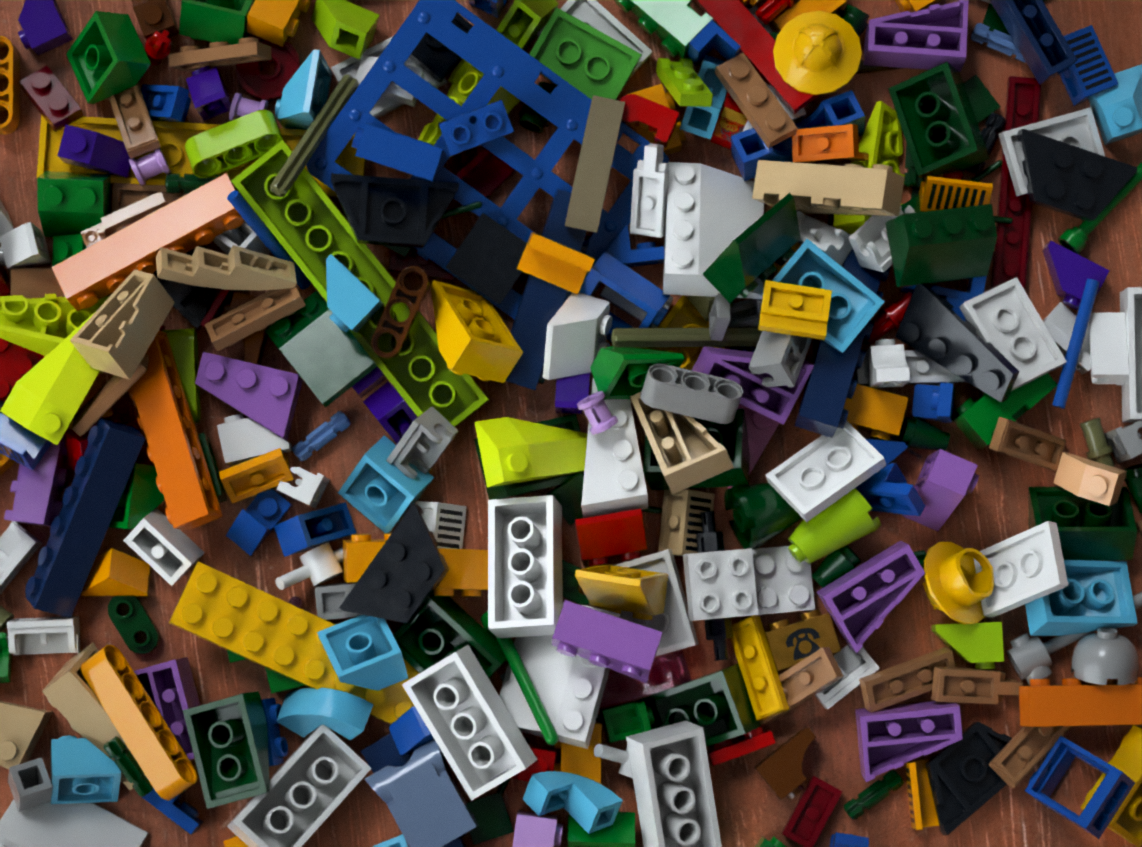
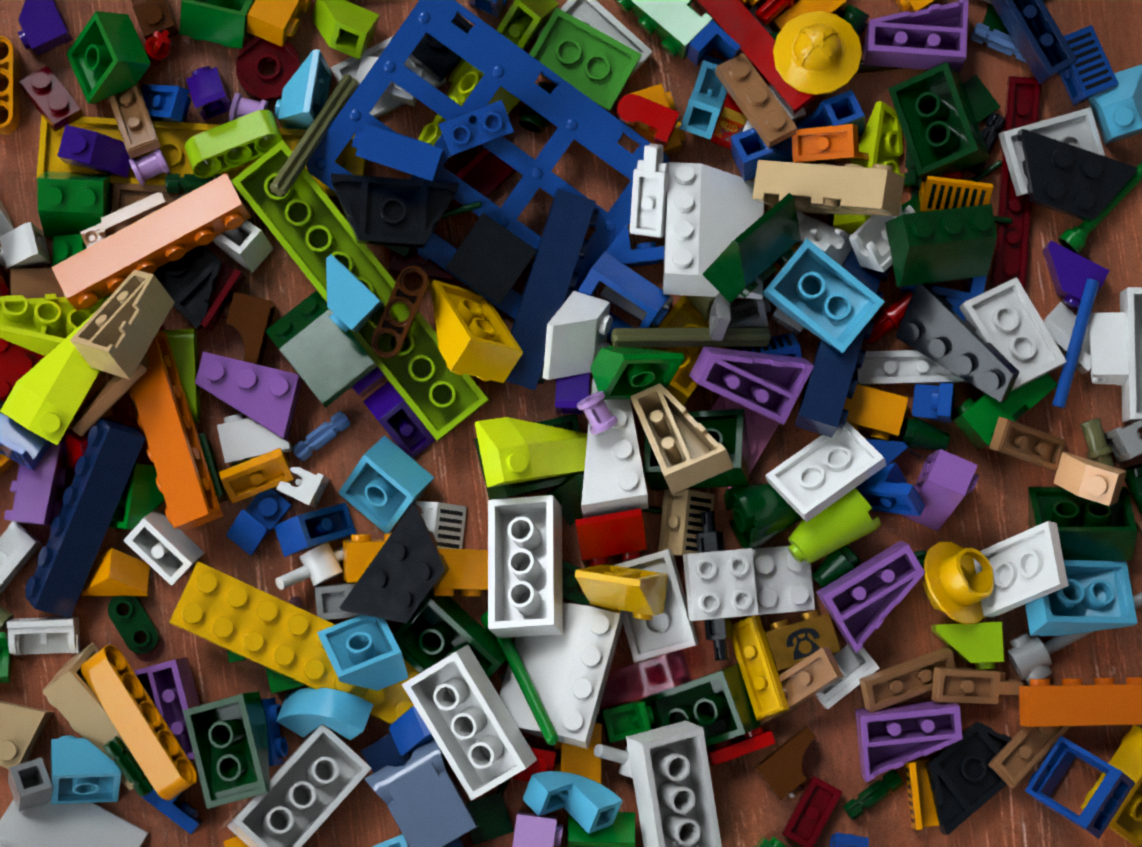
tan slope [156,245,297,291] -> none
medium nougat plate [168,38,272,71] -> none
medium nougat plate [205,286,306,352] -> none
blue bar [227,190,311,290] -> none
light grey hinge [386,406,458,479] -> none
light orange panel [516,232,595,295] -> none
medium lavender wedge [552,600,662,684] -> none
dark tan slope [565,95,625,233] -> none
light grey beam [640,363,743,424] -> none
lime plate [656,58,713,107] -> none
light grey hinge [748,331,812,388] -> none
yellow plate [758,280,832,340] -> none
white arch [867,339,910,388] -> none
light grey cylinder [1071,627,1139,685] -> none

